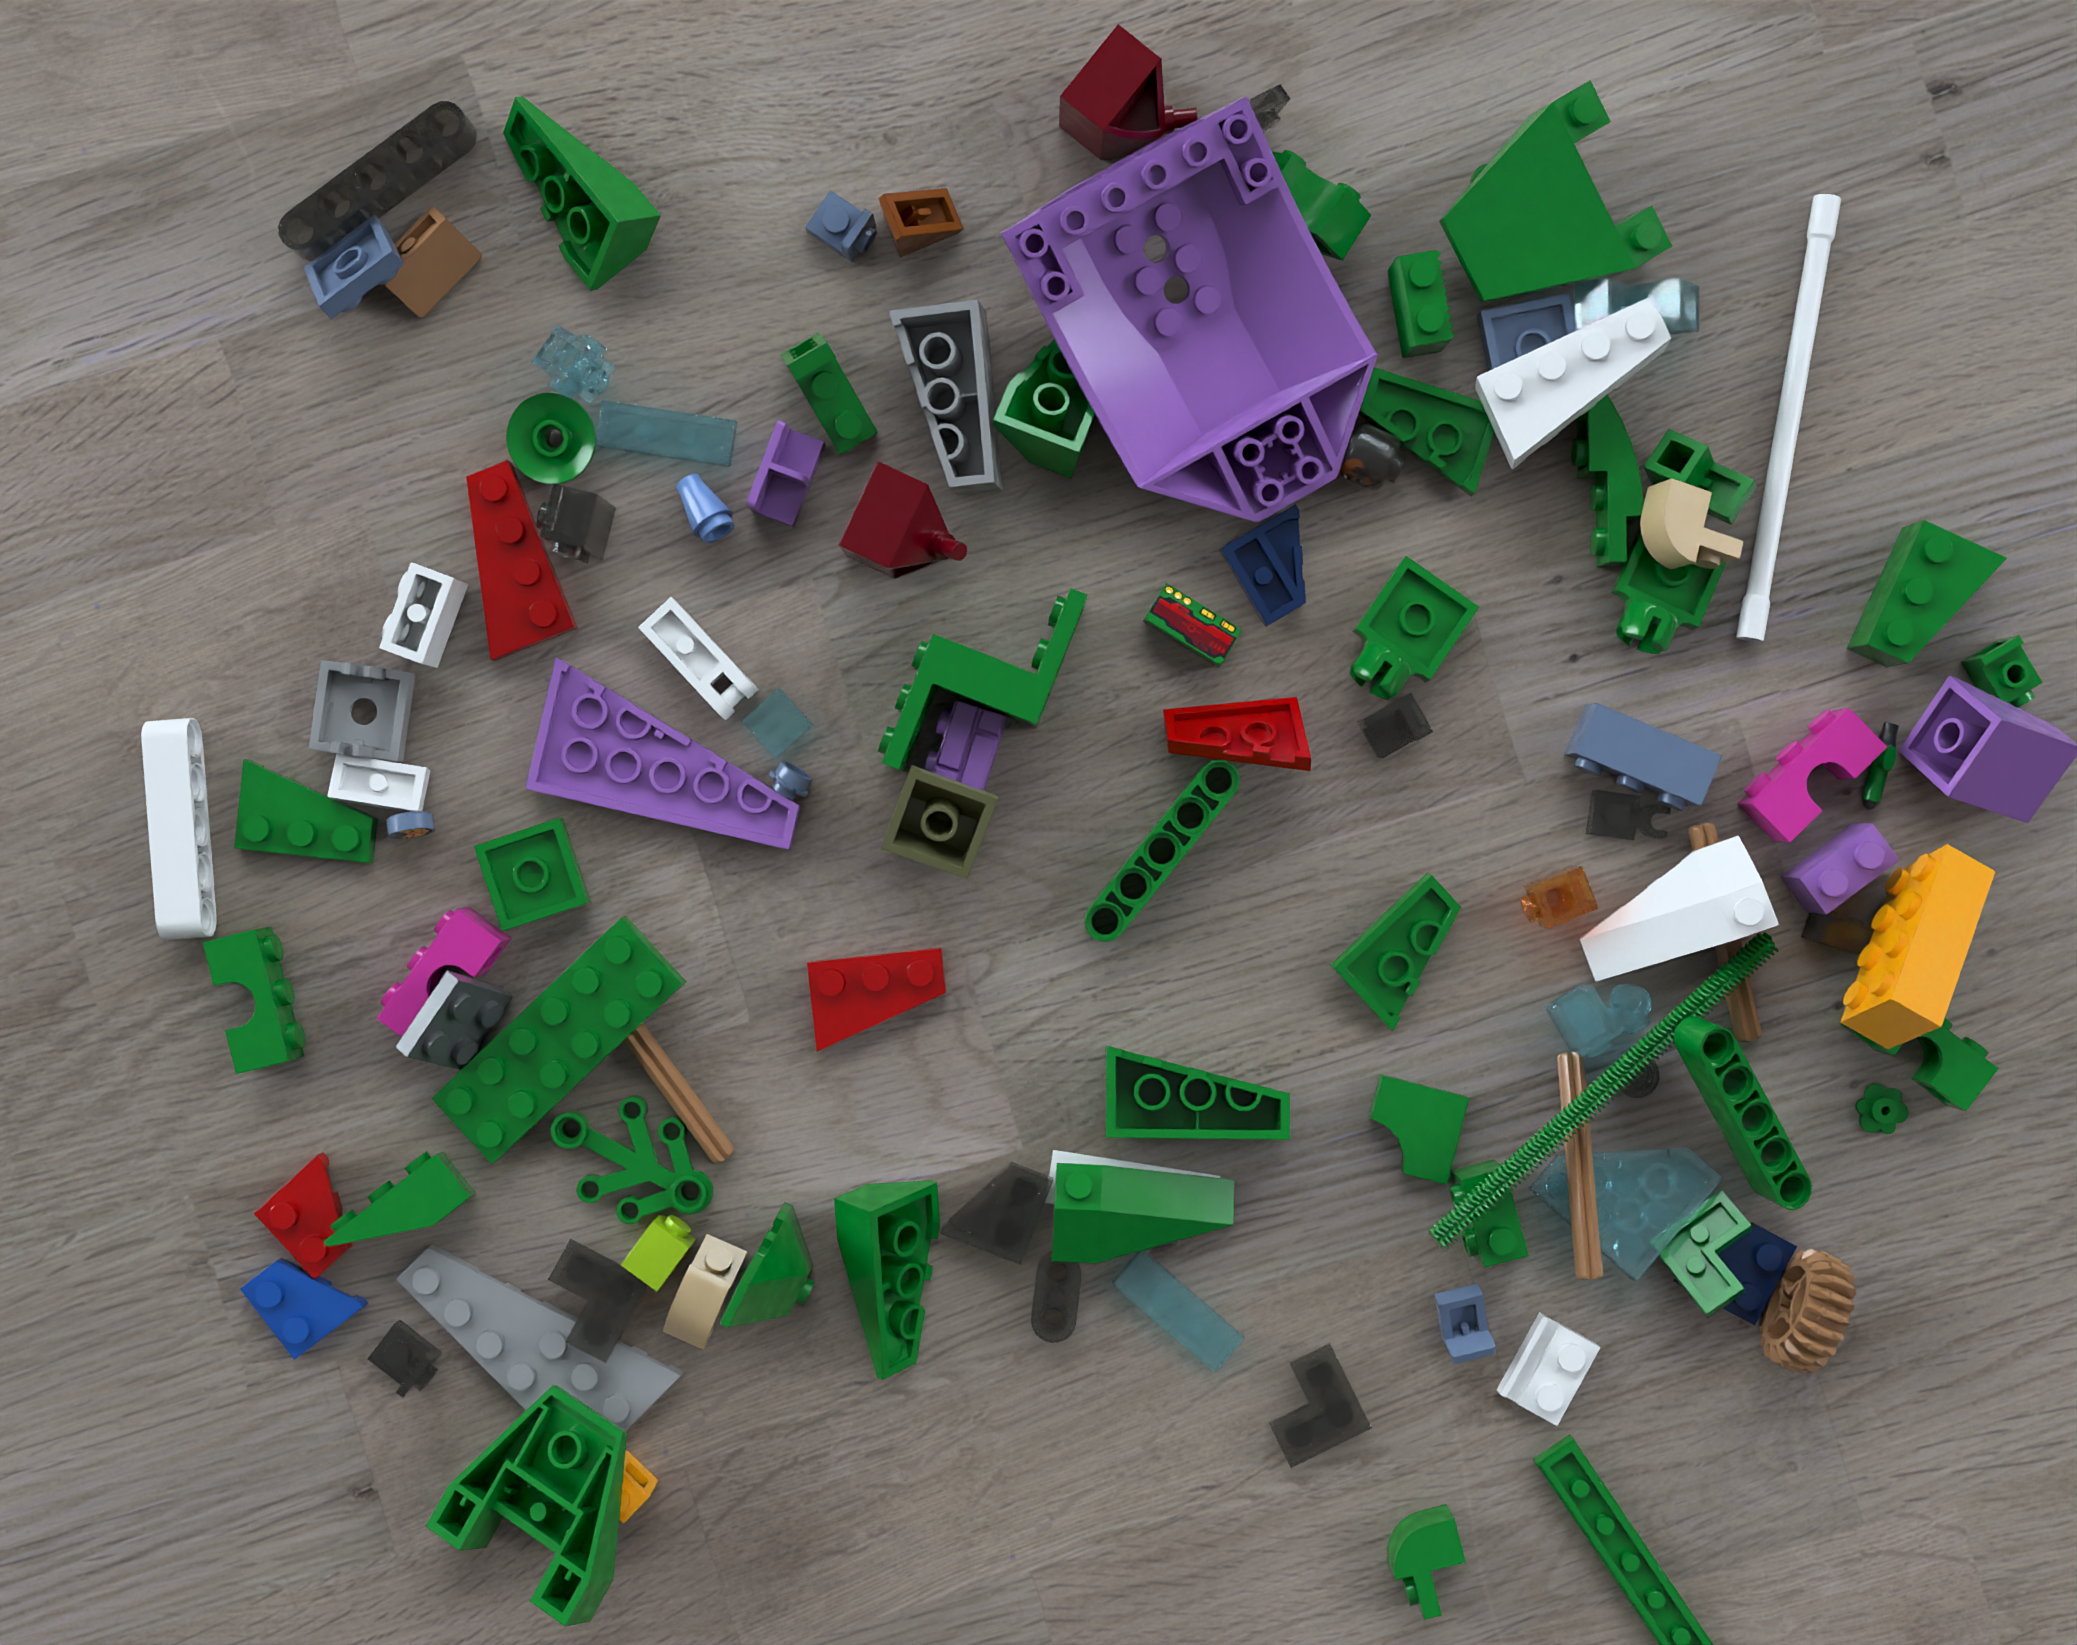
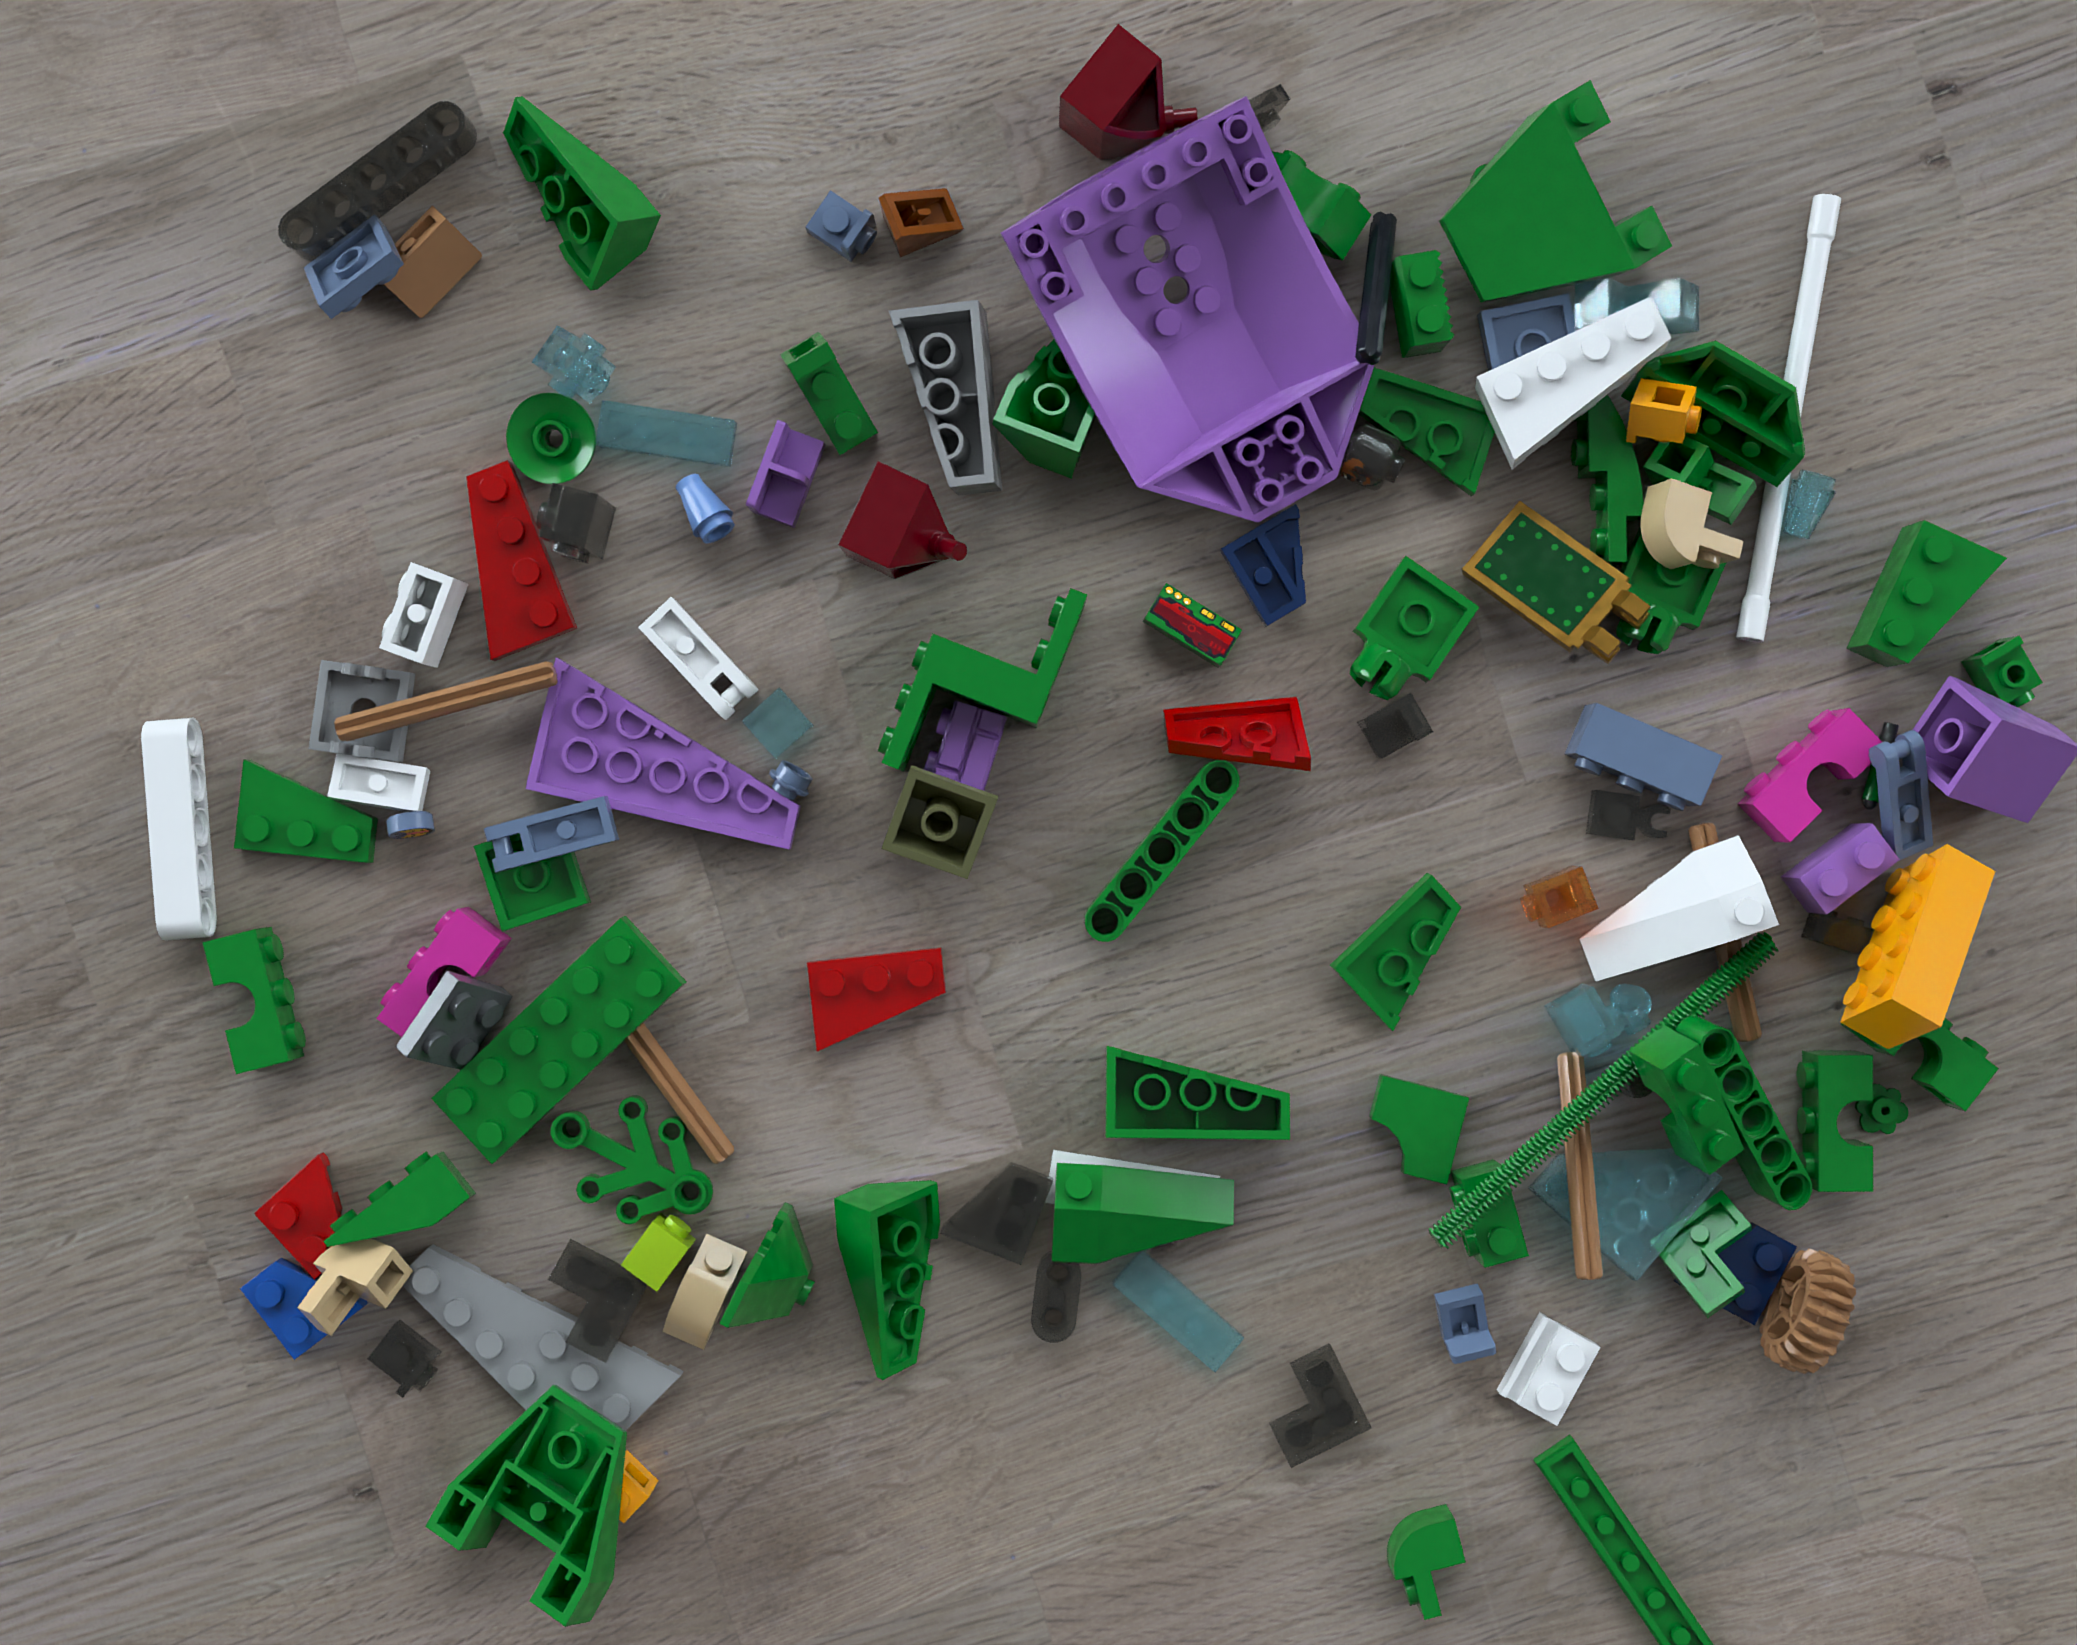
none -> tan brick [297,1239,413,1336]
none -> medium nougat axle [334,661,558,741]
none -> sand blue plate [484,796,619,873]
none -> black axle [1355,211,1397,365]
none -> tile [1462,501,1650,664]
none -> green wedge [1621,340,1805,487]
none -> light orange brick [1626,378,1702,443]
none -> green arch [1629,1025,1745,1175]
none -> clear light blue cone [1783,470,1837,540]
none -> green arch [1796,1050,1873,1192]
none -> sand blue plate [1869,730,1933,861]

